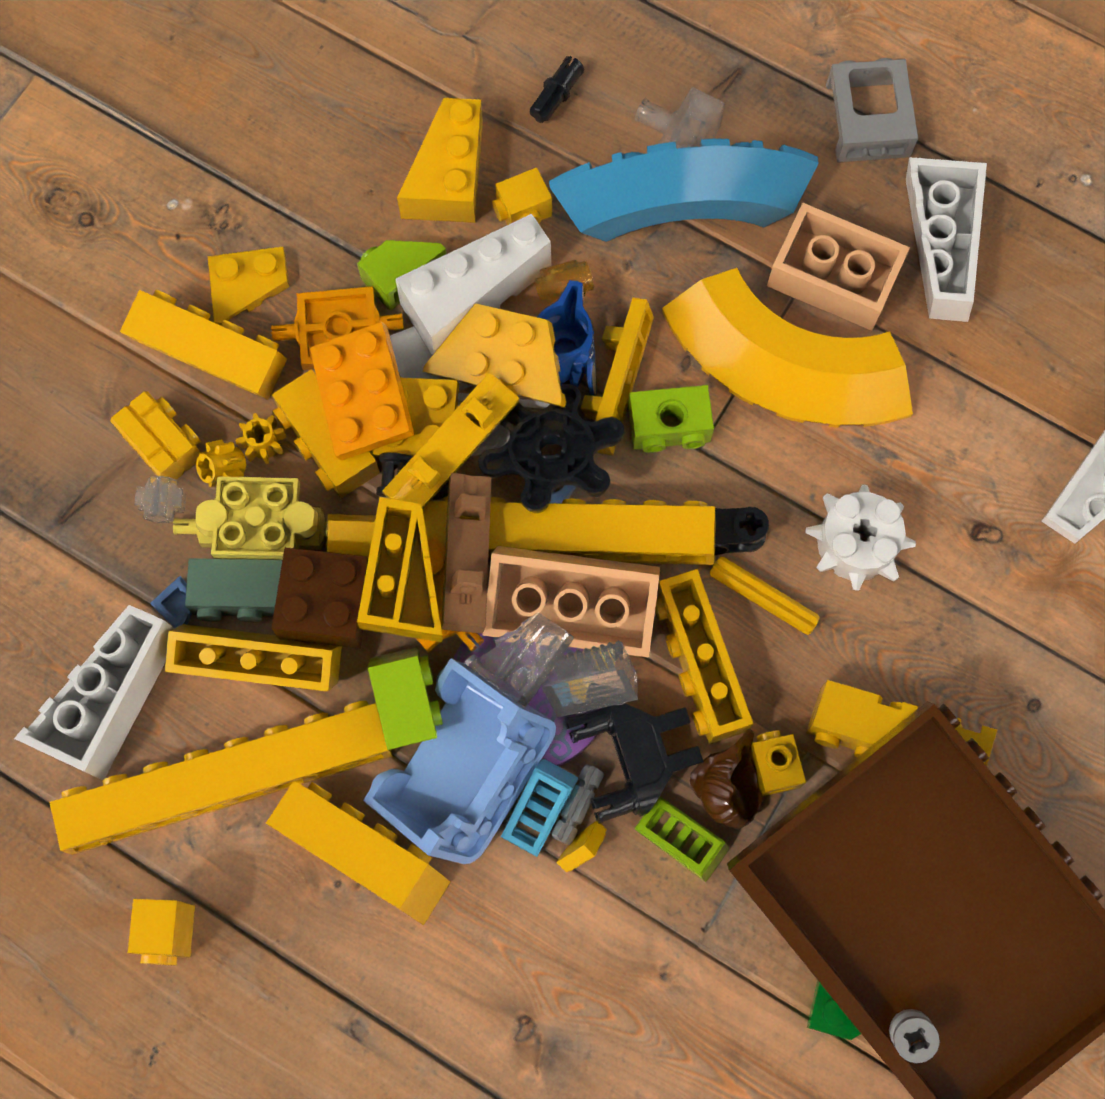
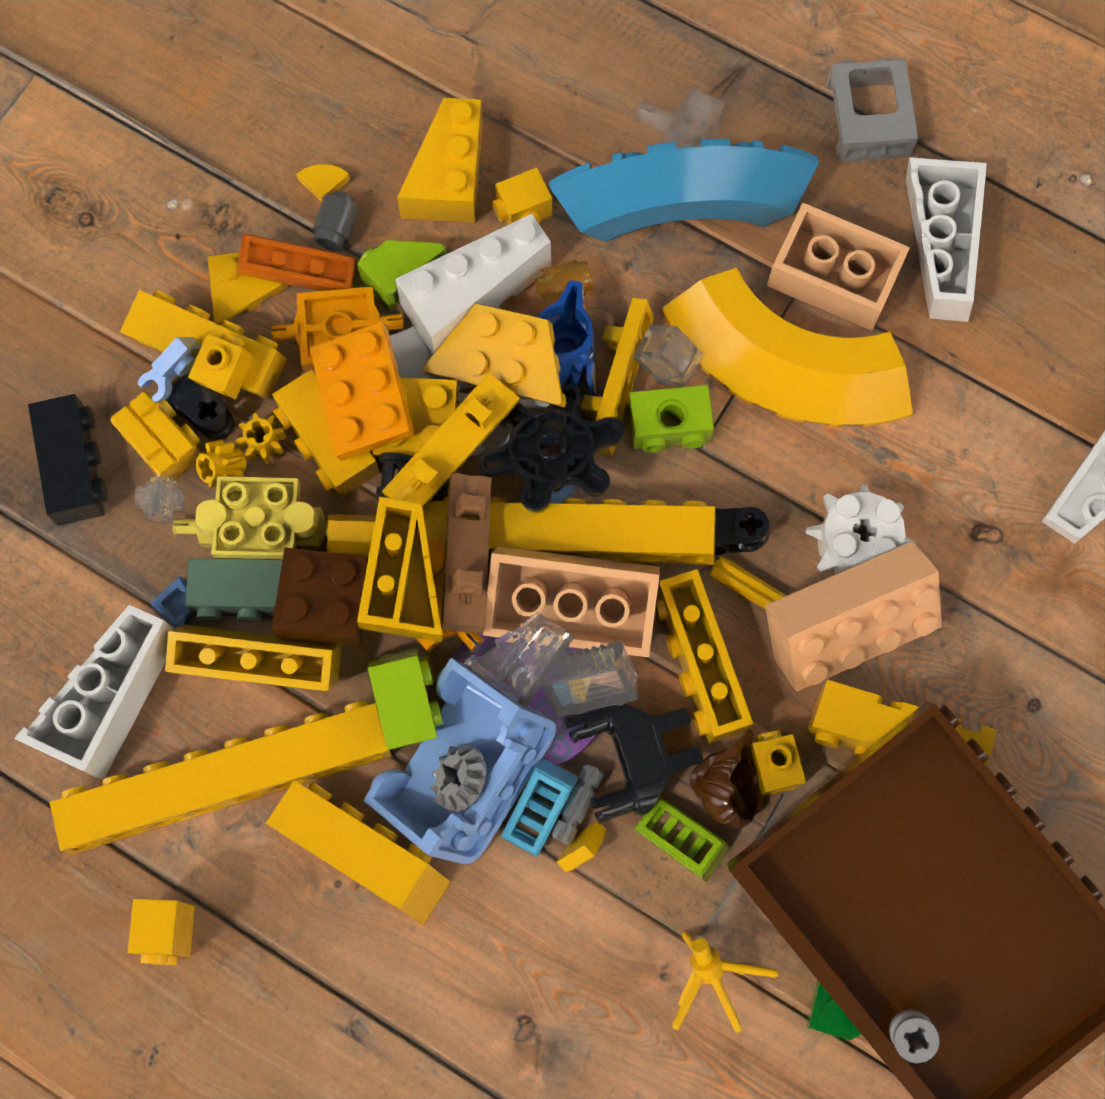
black axle [530,56,584,123] -> none
none -> black brick [28,394,108,526]
none -> light blue plate [137,337,201,402]
none -> black piece [166,372,235,440]
none -> yellow brick [188,332,254,400]
none -> orange tile [236,233,357,291]
none -> yellow tile [296,164,350,202]
none -> dark grey brick [312,191,360,251]
none -> light grey gear [430,743,486,812]
none -> clear brick [633,325,703,386]
none -> yellow plant [672,931,779,1033]
none -> light nougat brick [765,541,942,692]

